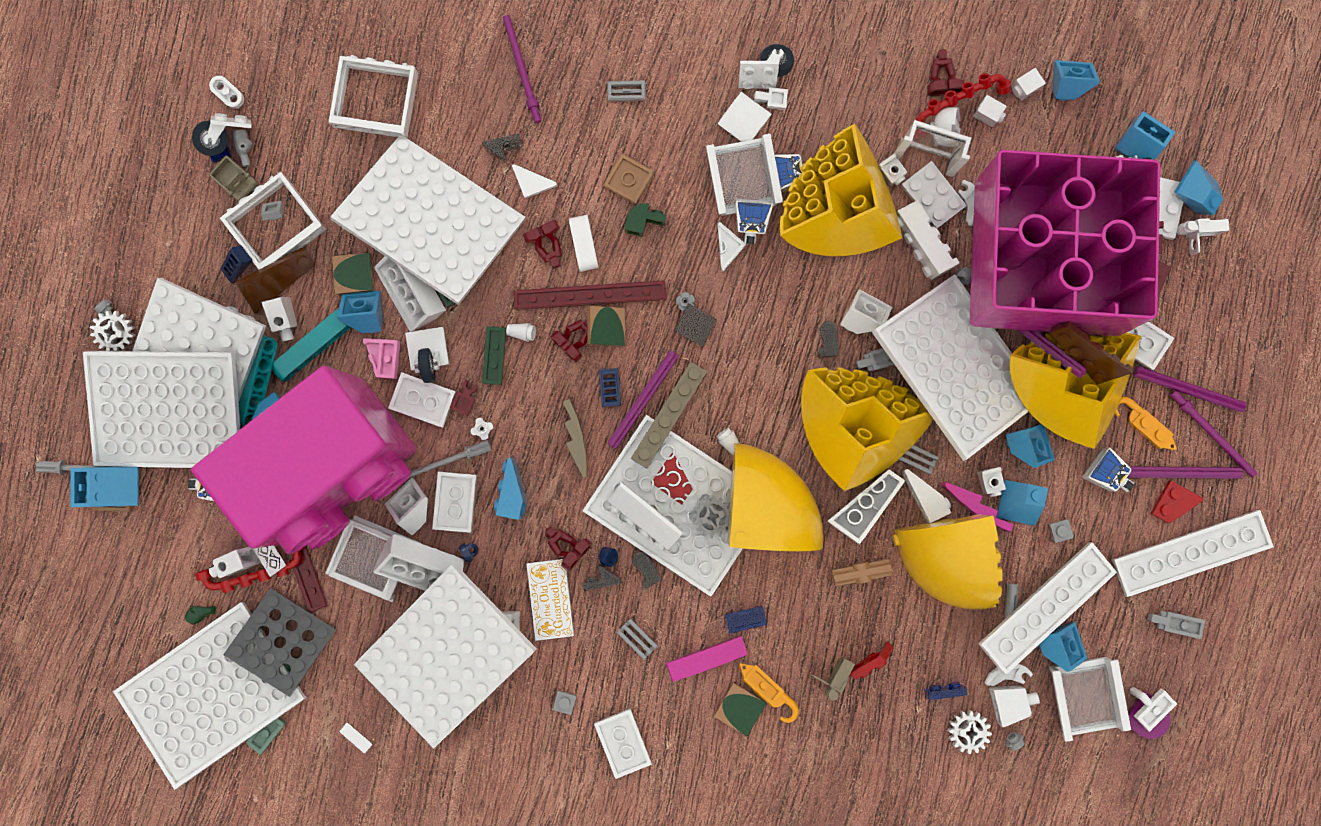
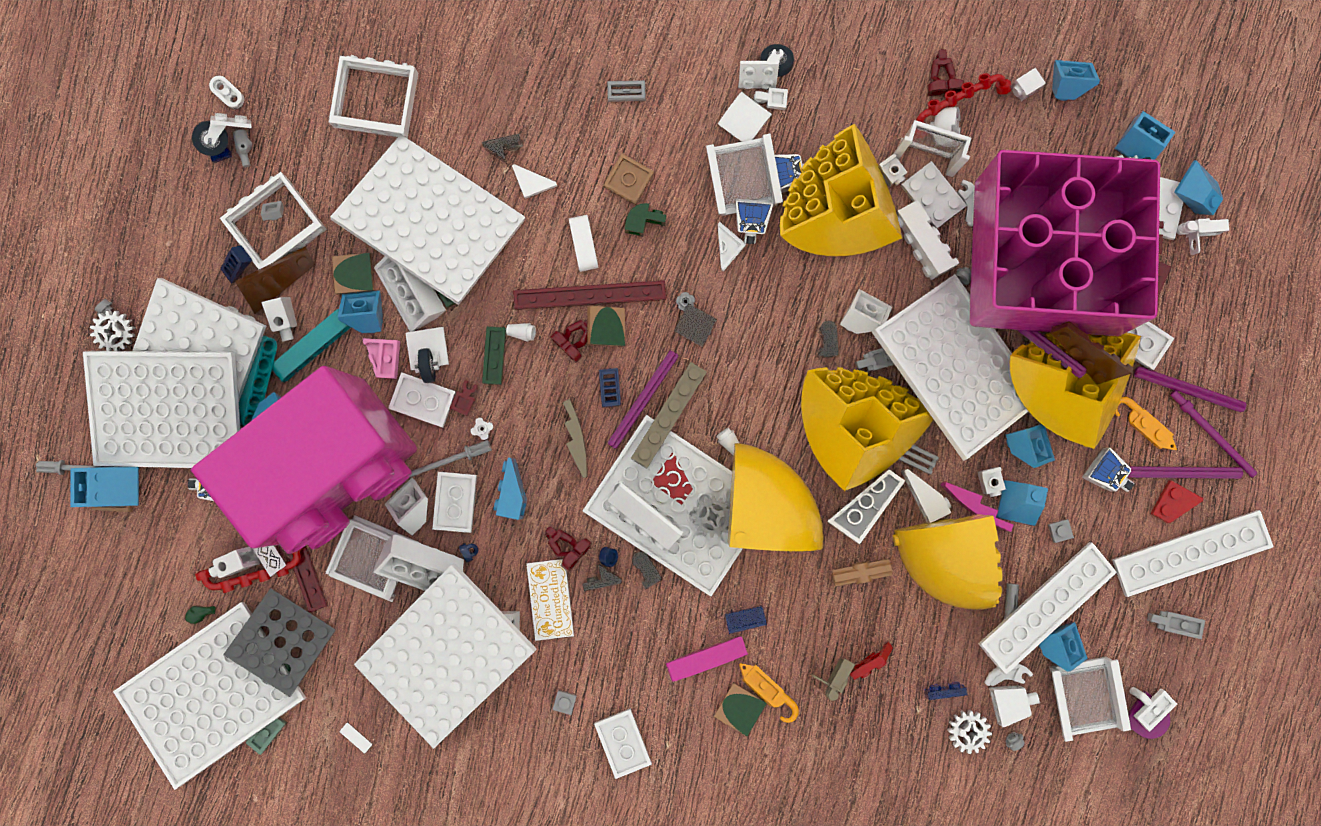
dark tan piece [209,155,259,201] -> none
magenta bar [503,15,541,123] -> none
dark red piece [523,220,562,268] -> none
light grey tile [617,618,658,660] -> none
white brick [973,95,1007,127] -> none

